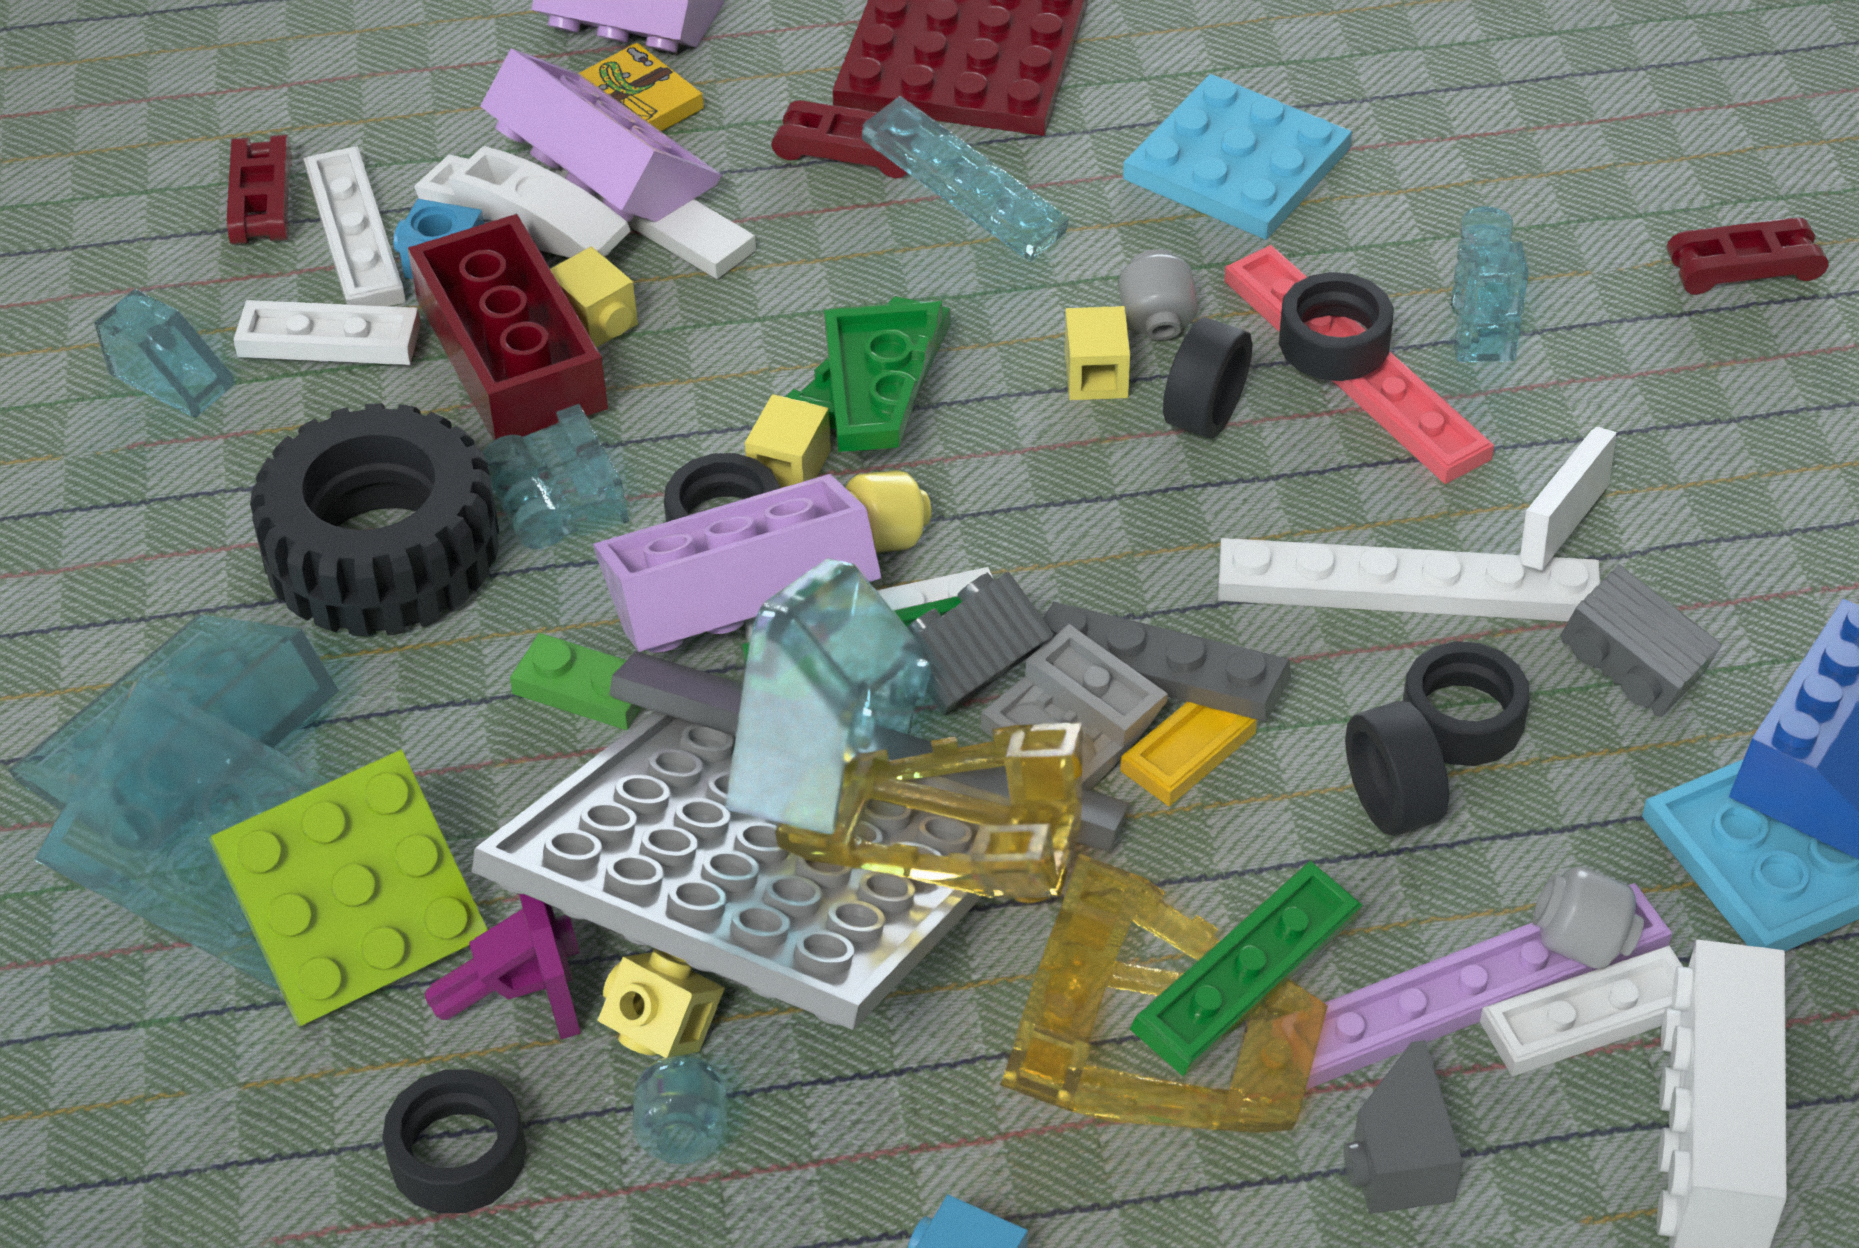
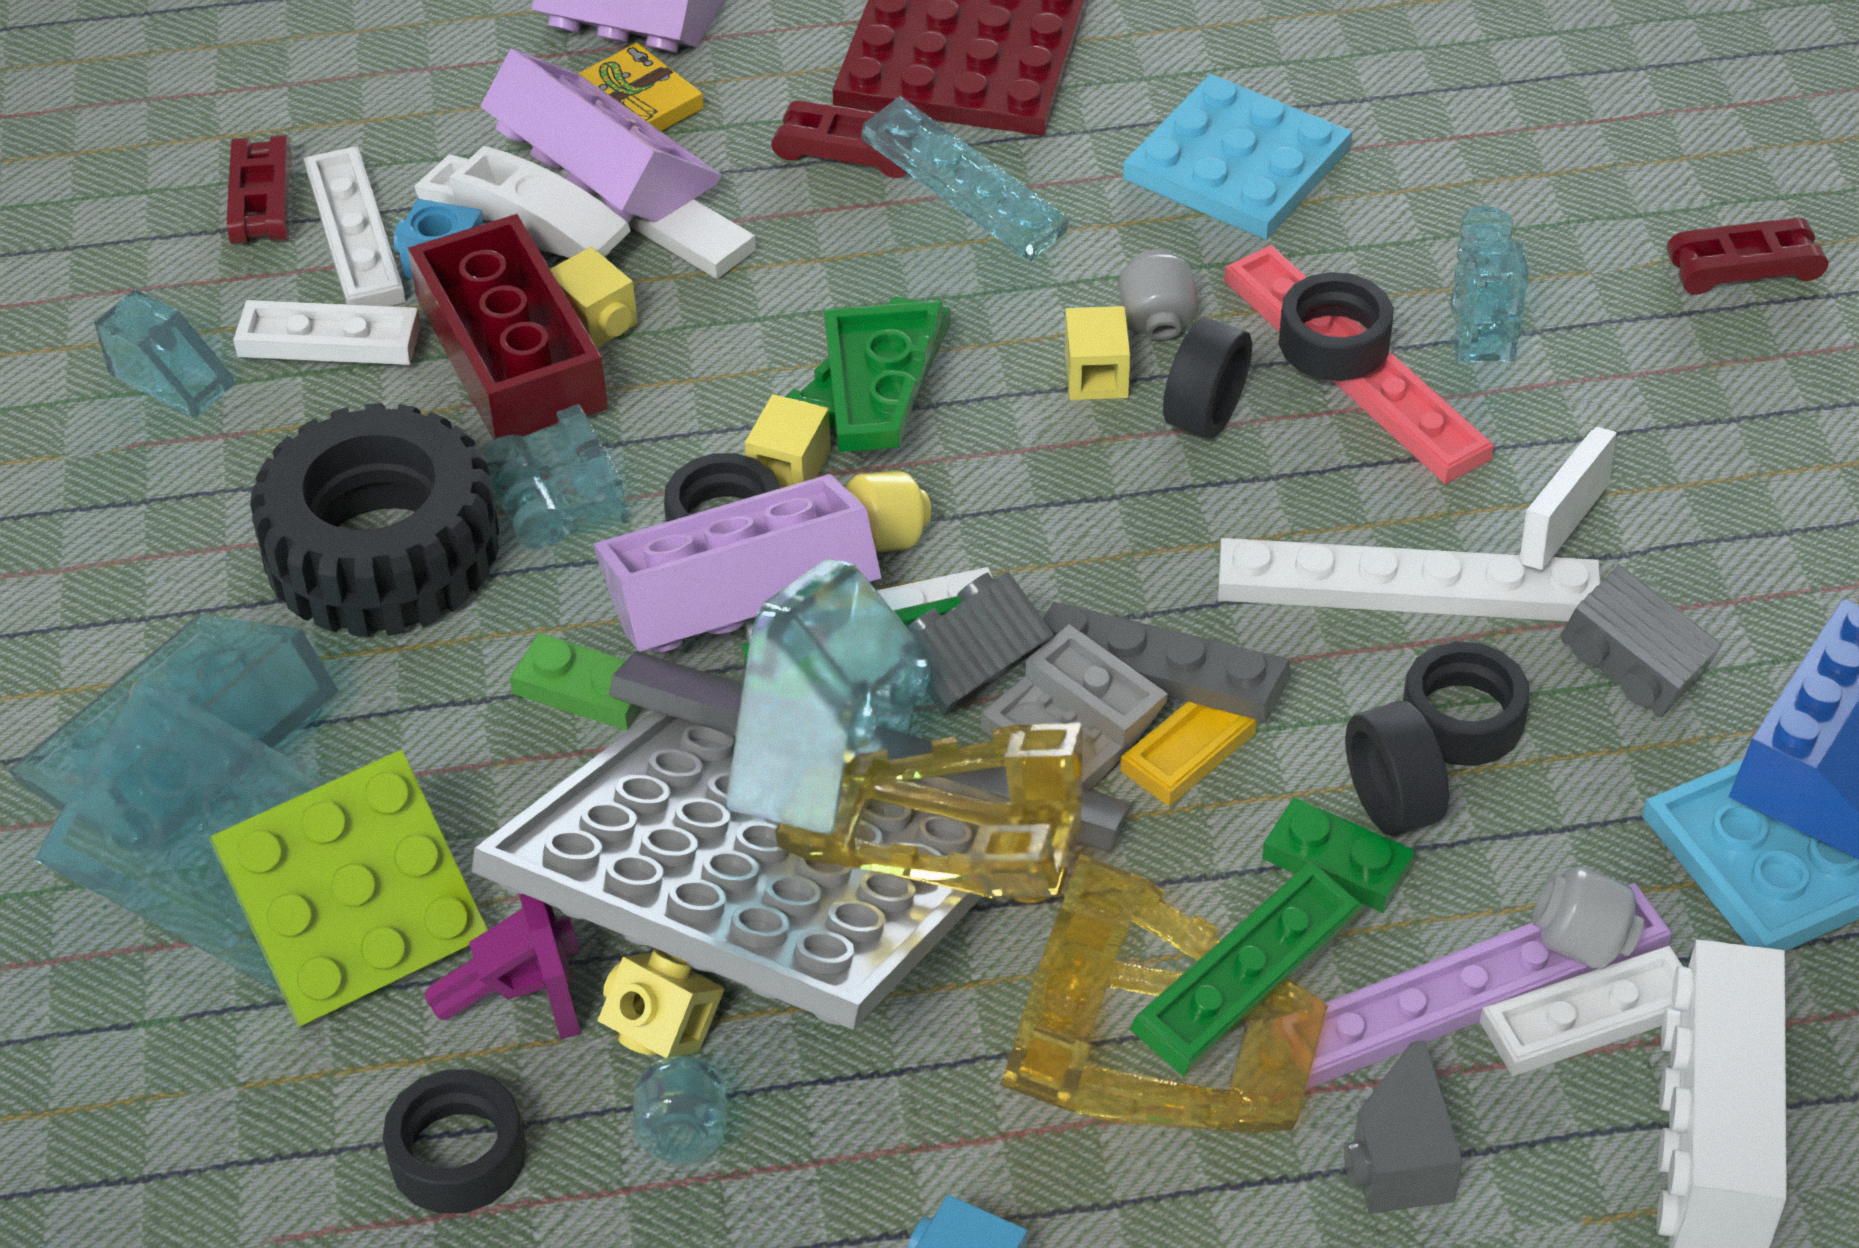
none -> green plate [1262,797,1416,913]

